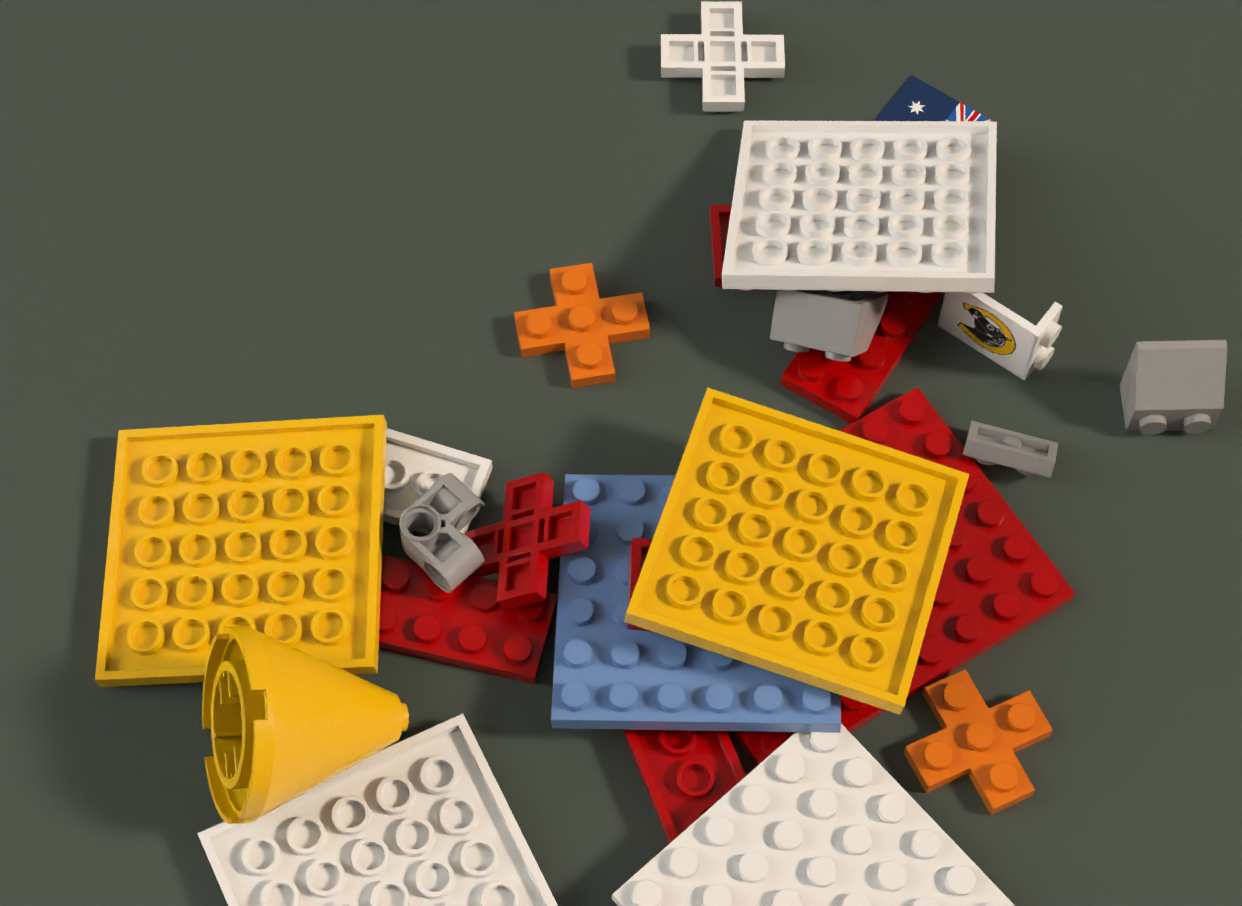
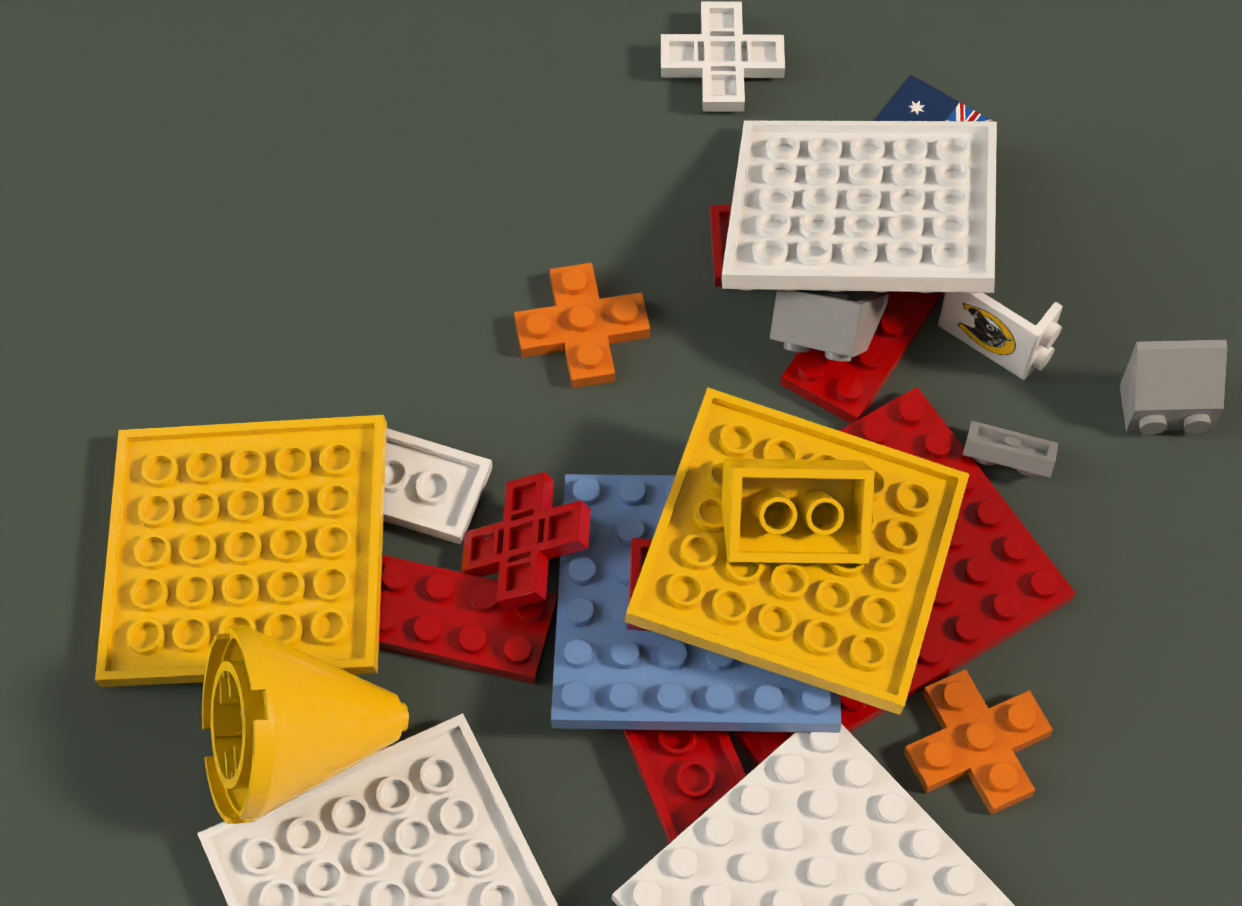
light grey piece [399,473,485,593] -> none
none -> yellow slope [721,458,875,564]

